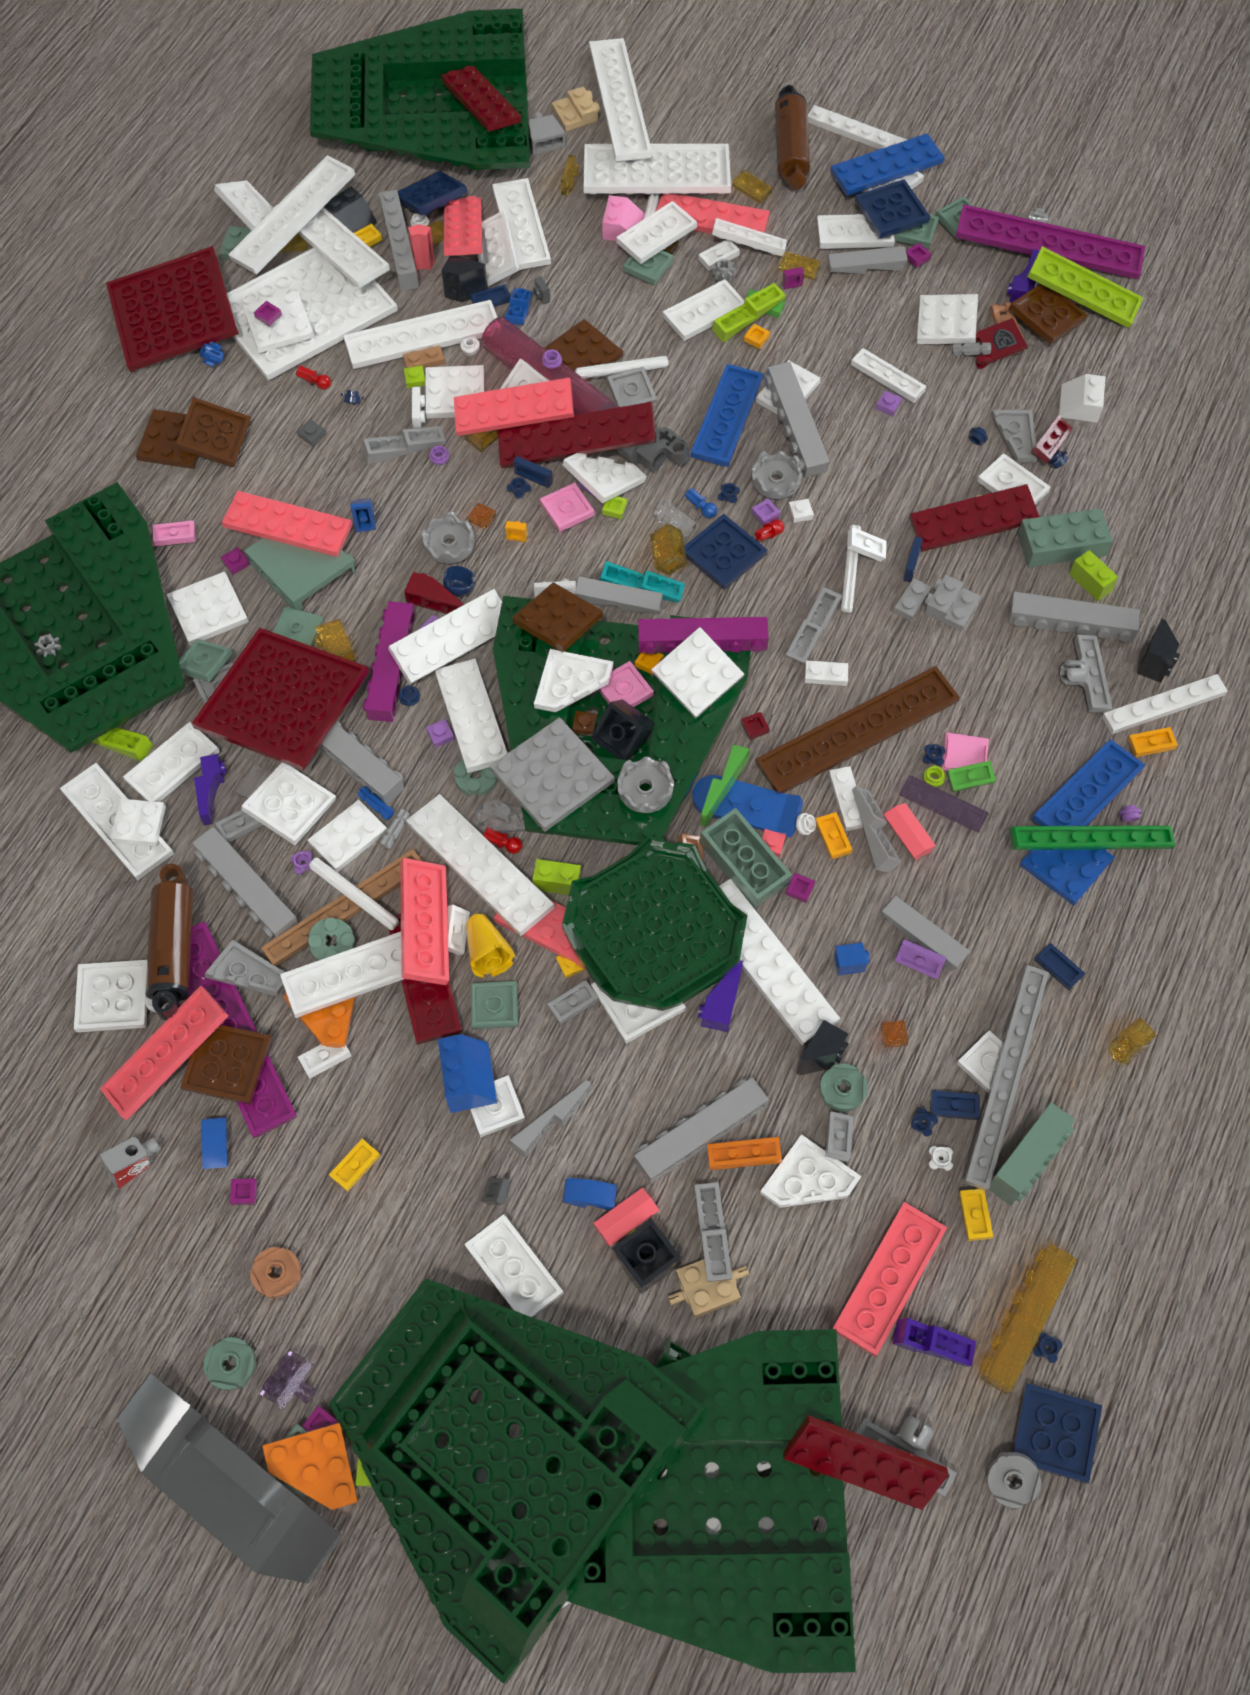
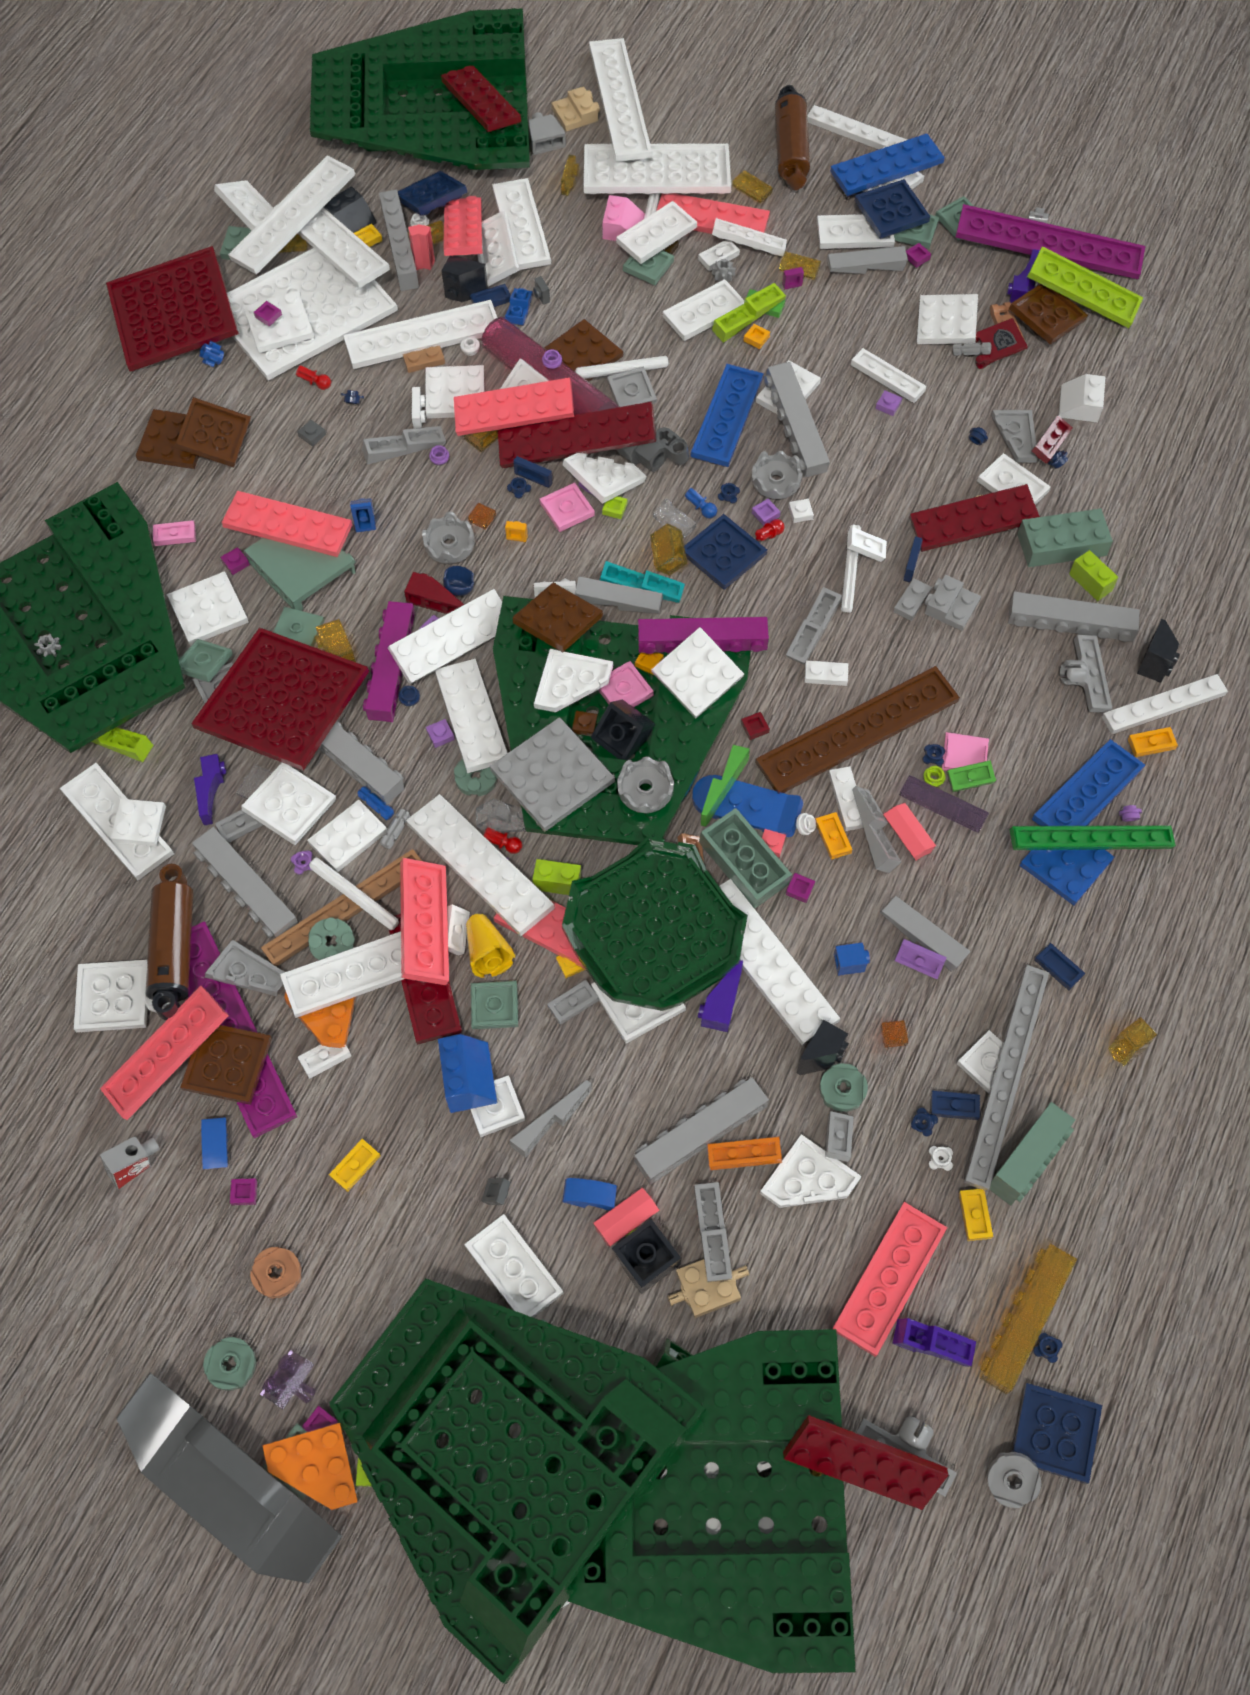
white plate [123,722,220,802] -> none
lime plate [404,366,426,388] -> none

